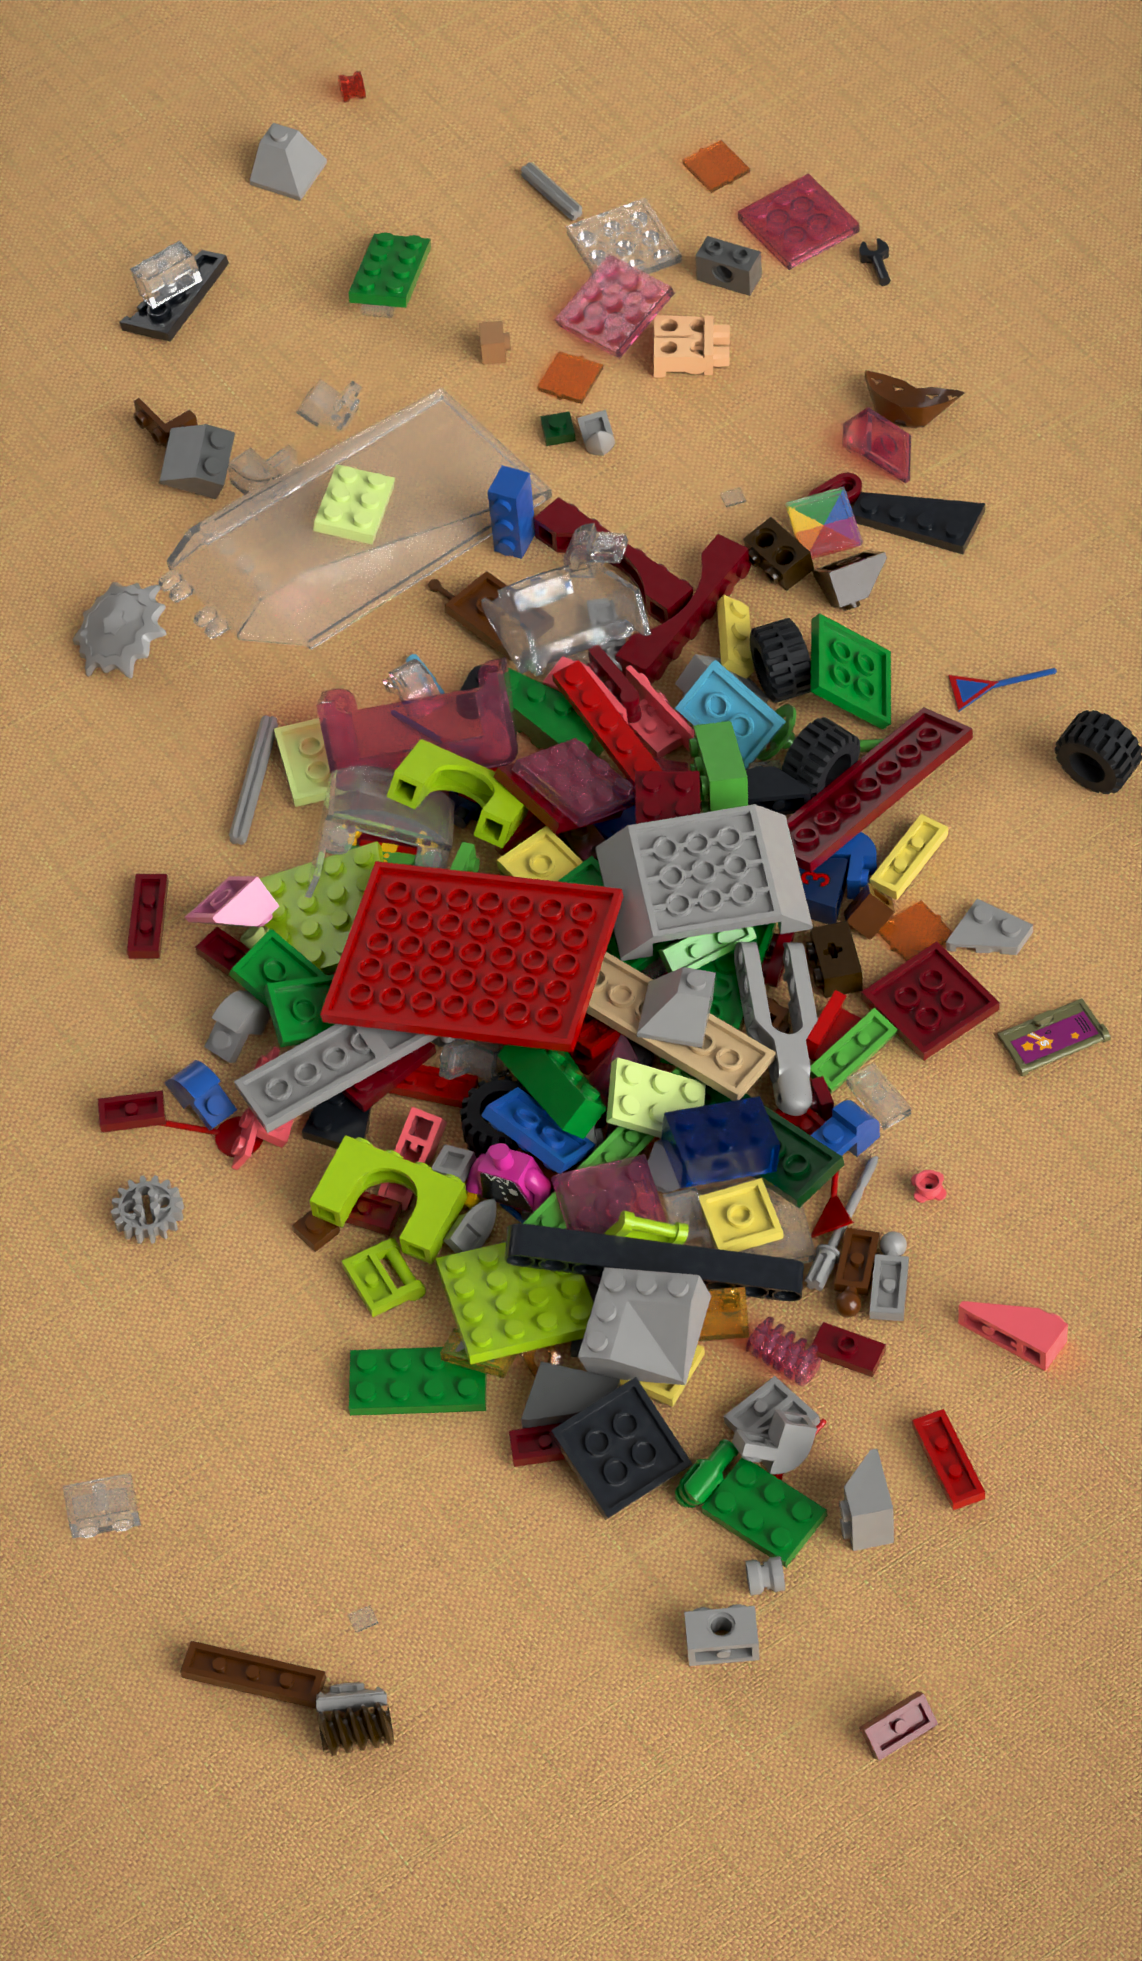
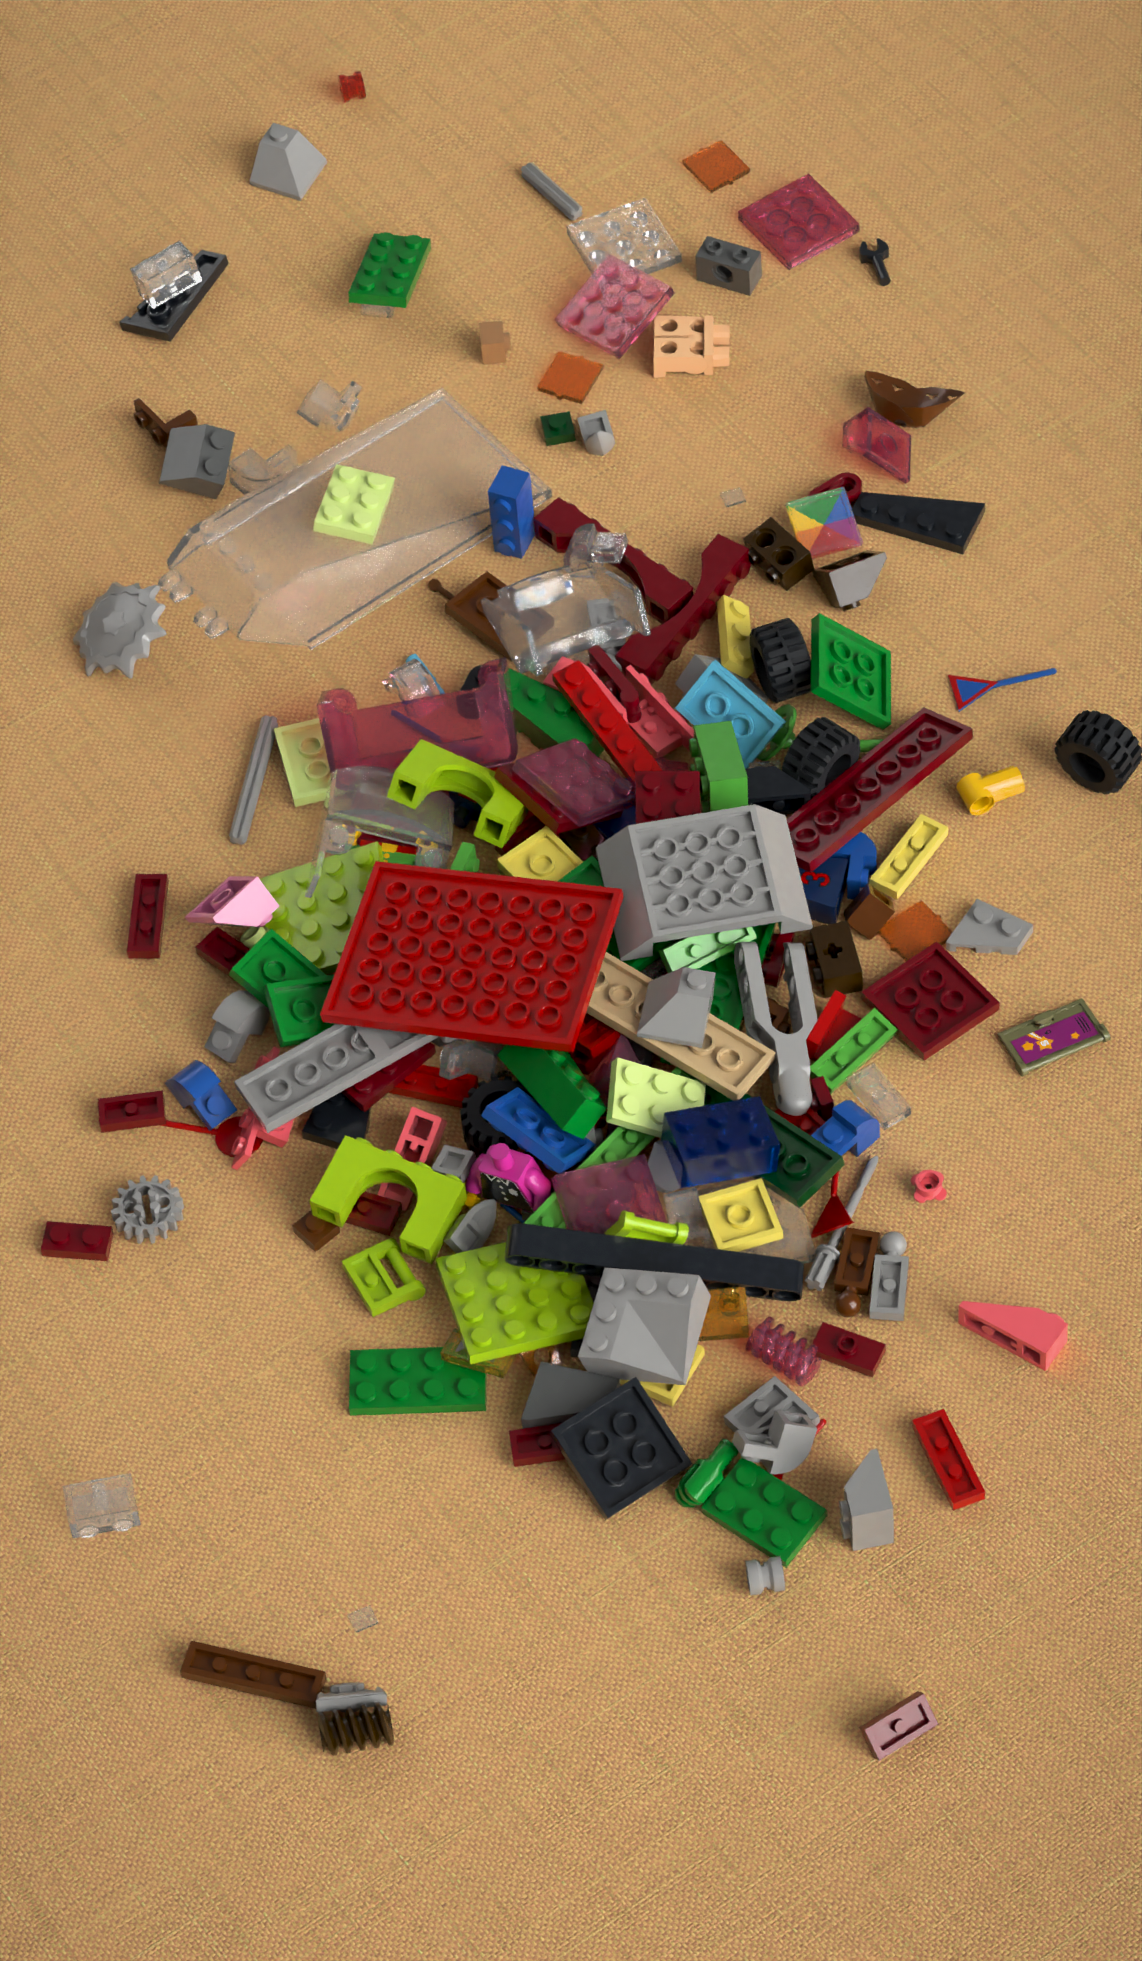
light grey brick [684,1604,760,1666] -> none
none -> dark red plate [41,1221,114,1261]
none -> yellow piece [956,766,1025,815]

